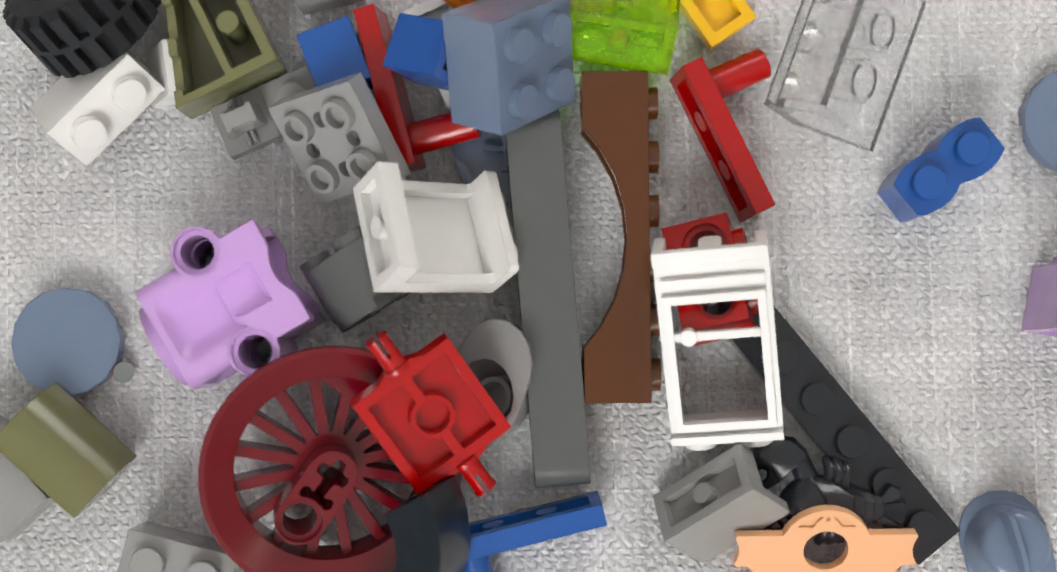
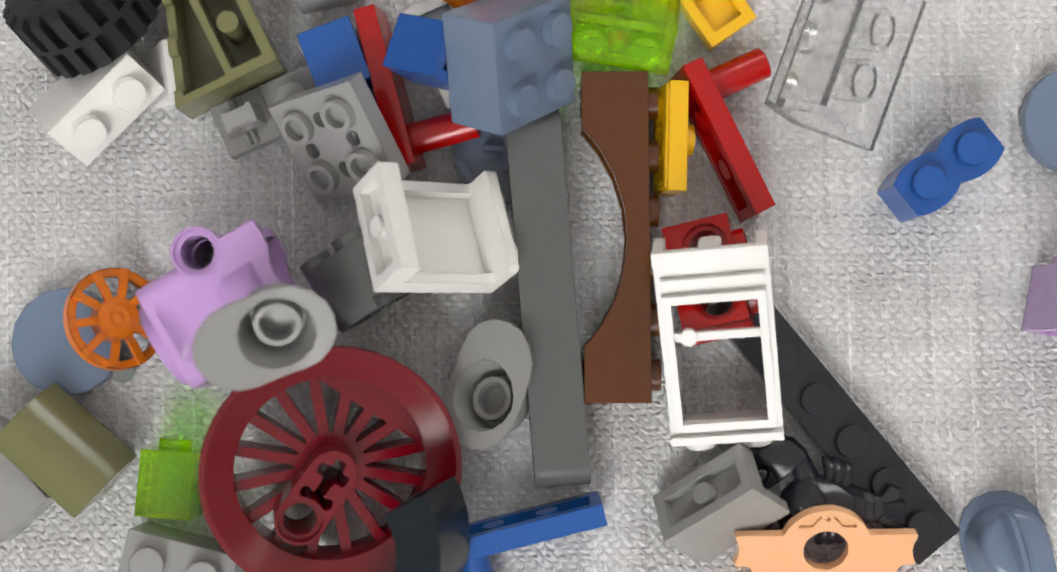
red plate [350,330,512,497] -> none
none -> orange wheel [63,268,156,371]
none -> clear neon green brick [134,437,203,521]
none -> light grey piece [192,282,337,391]
none -> yellow plate [652,80,695,197]

